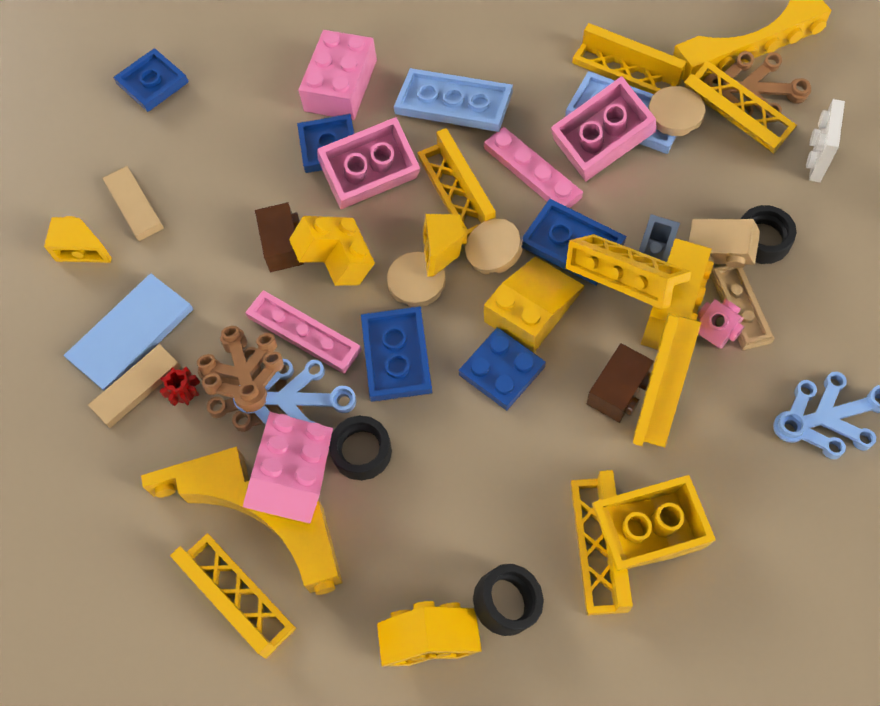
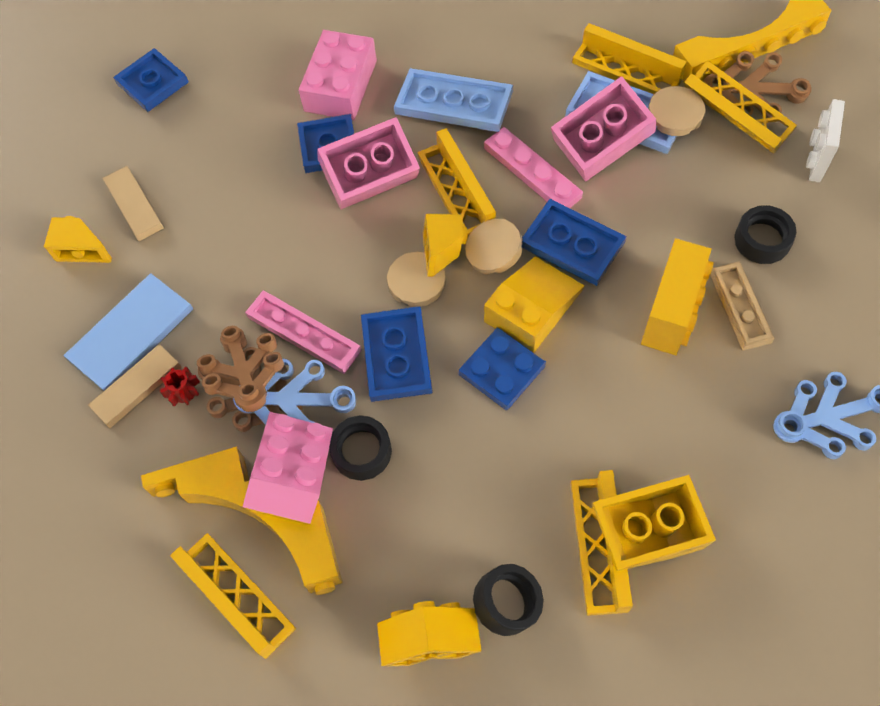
reddish brown brick [255,202,304,273] -> none
yellow brick [289,216,375,286] -> none
yellow fence [565,234,691,309] -> none
reddish brown brick [586,343,654,423] -> none
yellow fence [633,313,702,448] -> none
sand blue slope [639,214,680,262] -> none
tan brick [689,219,760,268] -> none
bright pink brick [697,298,745,349] -> none

